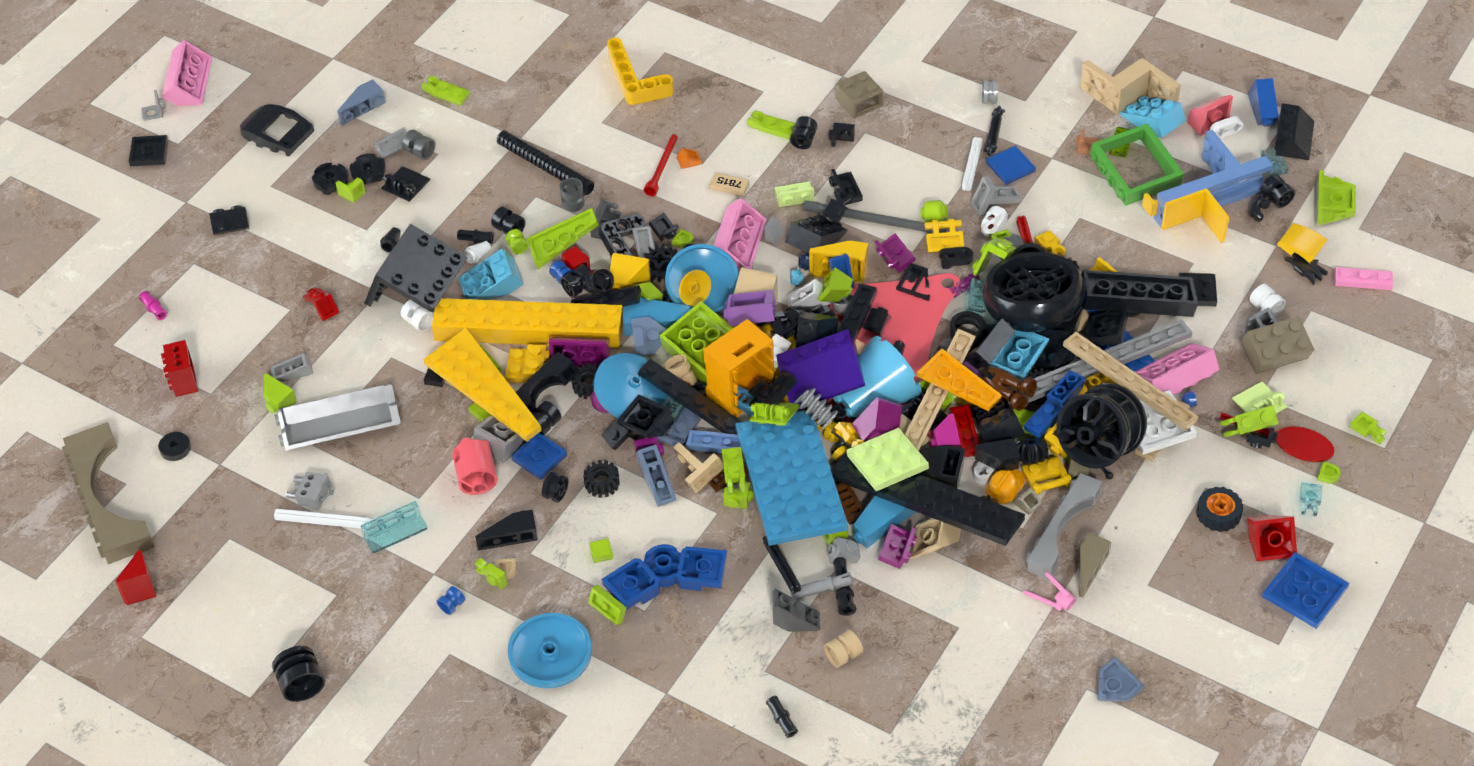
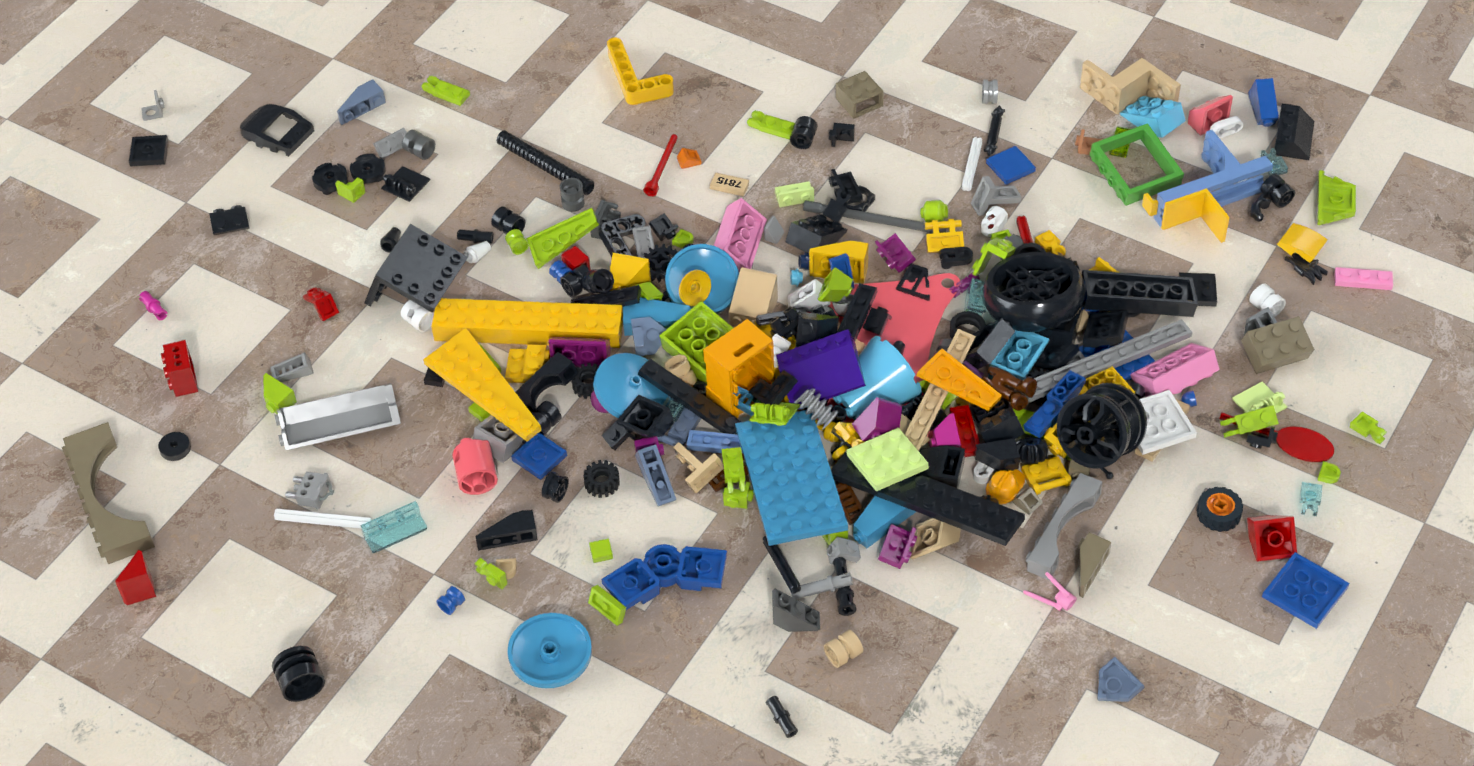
bright pink slope [162,40,212,106] -> none
medium azure slope [458,249,523,300] -> none
medium lavender window [724,290,776,326] -> none
tan tile [1063,332,1199,431] -> none
none -> black cap [844,186,875,212]

